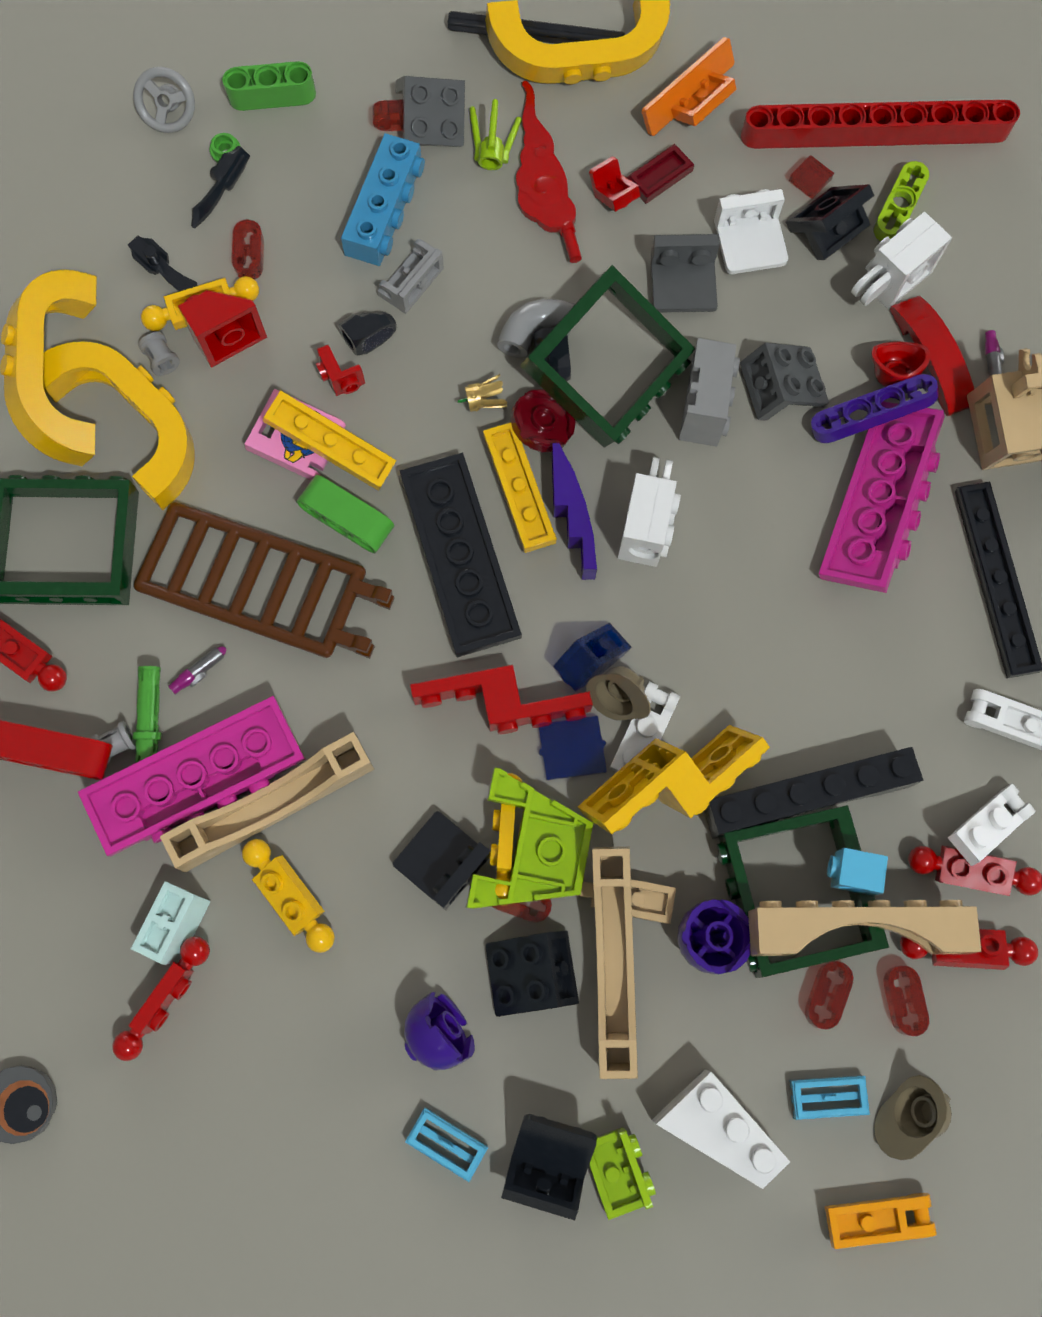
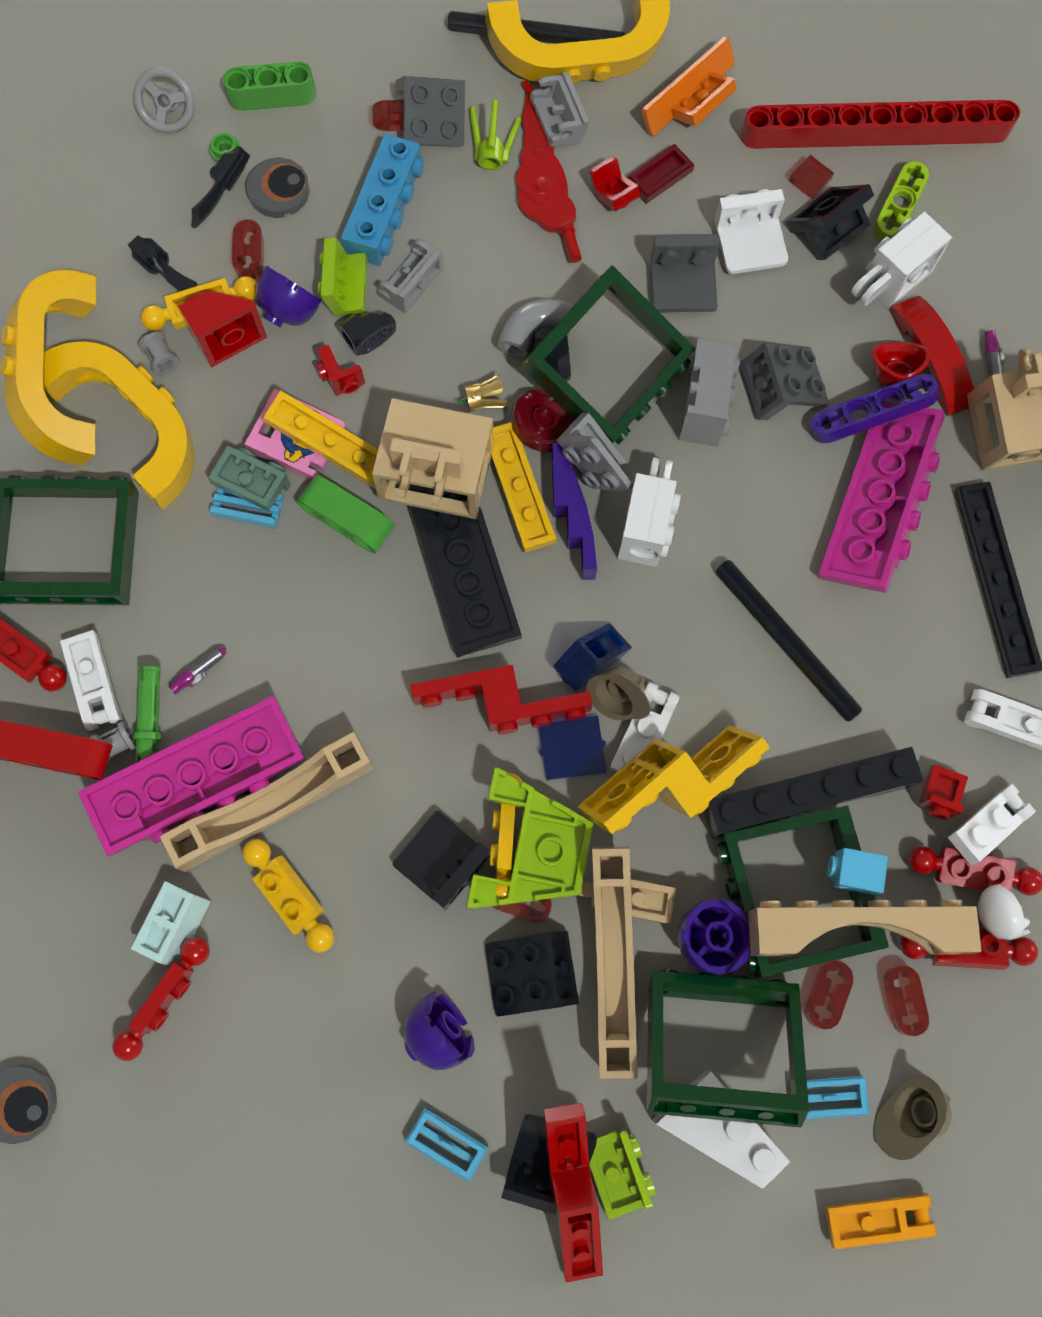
reddish brown bar [133,502,395,659] -> none
none -> white plate [60,630,123,732]
none -> sand green bracket [208,445,291,512]
none -> medium azure tile [209,486,284,528]
none -> tile [246,157,310,218]
none -> dark purple cylinder [255,266,322,328]
none -> lime bracket [318,237,368,316]
none -> tan piece [372,398,494,519]
none -> light grey hinge [530,72,589,147]
none -> red bracket [543,1103,603,1283]
none -> light grey bracket [557,413,633,492]
none -> dark green window [647,969,809,1128]
none -> black axle [716,560,862,722]
none -> red bracket [918,764,968,820]
none -> white hair [978,885,1030,940]

